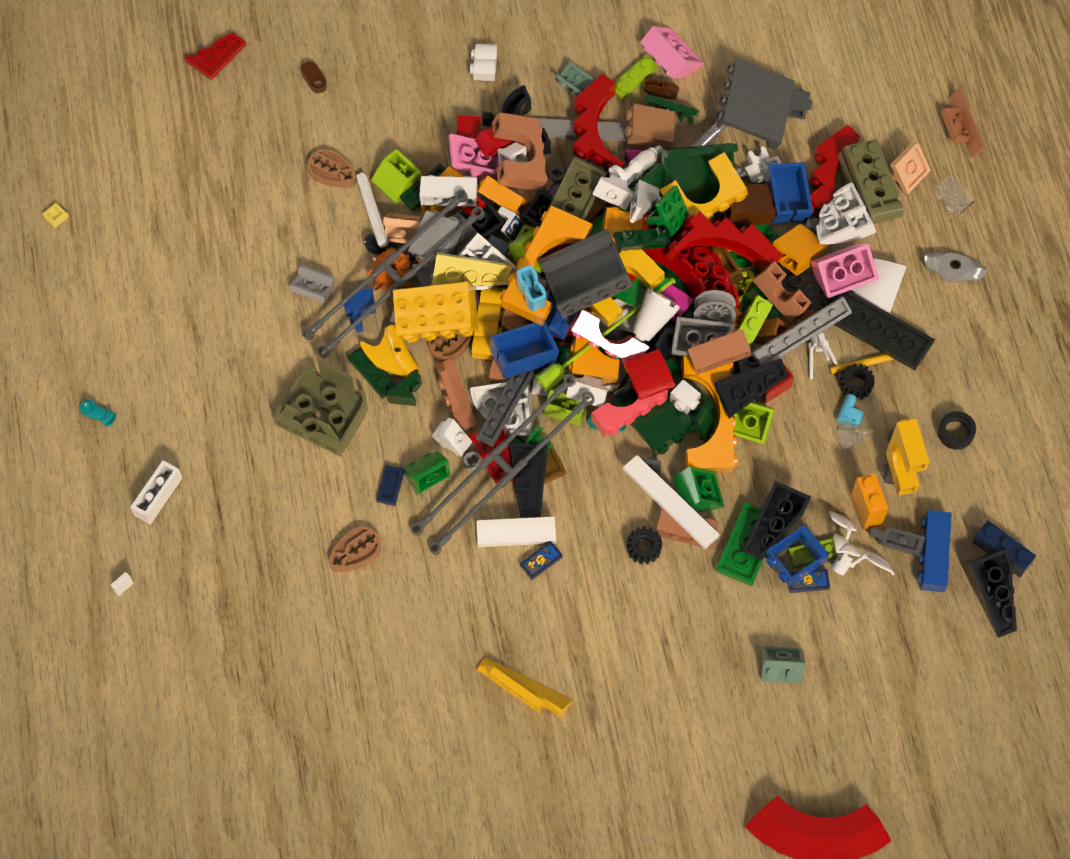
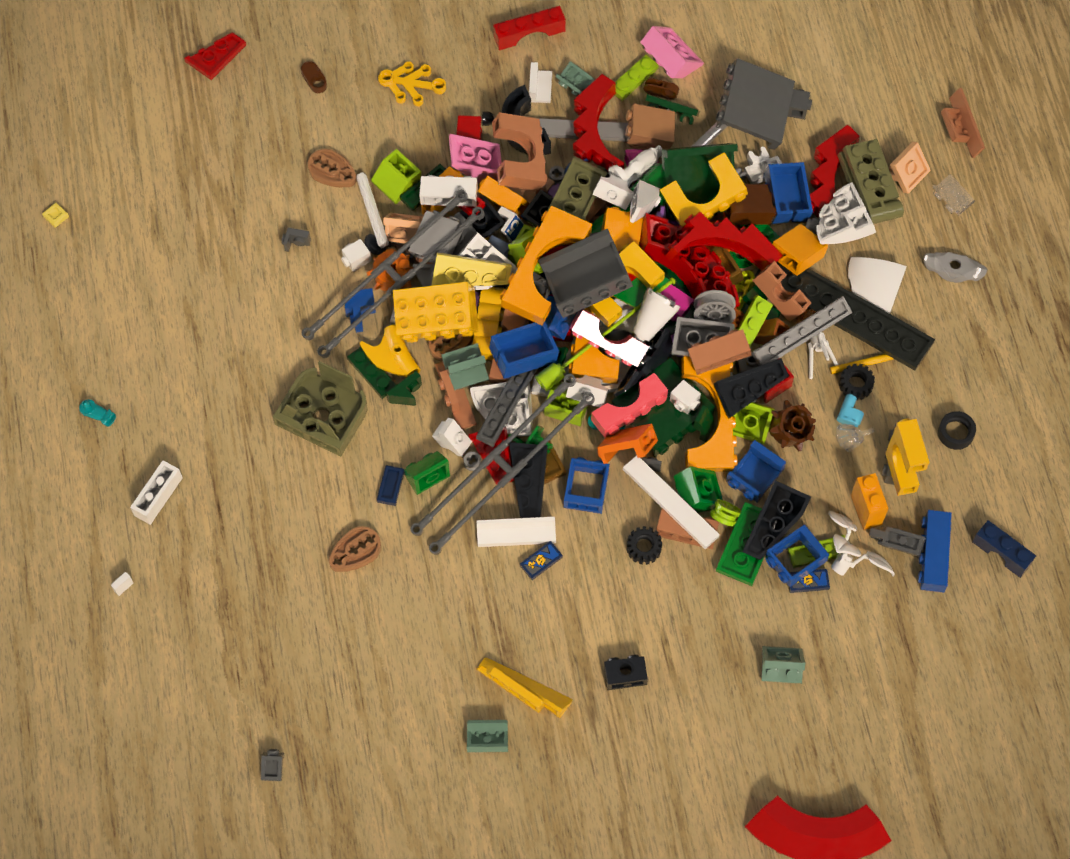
light grey bracket [290,265,334,303] -> none
white brick [470,44,497,81] -> none
red brick [475,128,515,158] -> none
white brick [497,142,527,166] -> none
medium azure brick [517,265,546,312] -> none
dark green plate [613,227,672,251] -> none
red slope [624,349,675,400] -> none
green bracket [646,185,690,236] -> none
bright pink slope [810,242,879,298] -> none
black wedge [963,549,1017,638] -> none
none -> dark grey bracket [261,749,284,781]
none -> dark grey bracket [281,227,311,252]
none -> white brick [341,239,371,272]
none -> yellow plant [378,62,446,106]
none -> sand green bracket [441,343,489,391]
none -> sand green bracket [467,720,508,752]
none -> red arch [493,6,566,50]
none -> white panel [529,62,552,103]
none -> blue window [564,457,610,514]
none -> orange panel [597,423,658,464]
none -> black brick [604,655,648,691]
none -> lime wheel [710,499,741,526]
none -> blue panel [726,440,786,503]
none -> reddish brown brick [769,400,816,452]

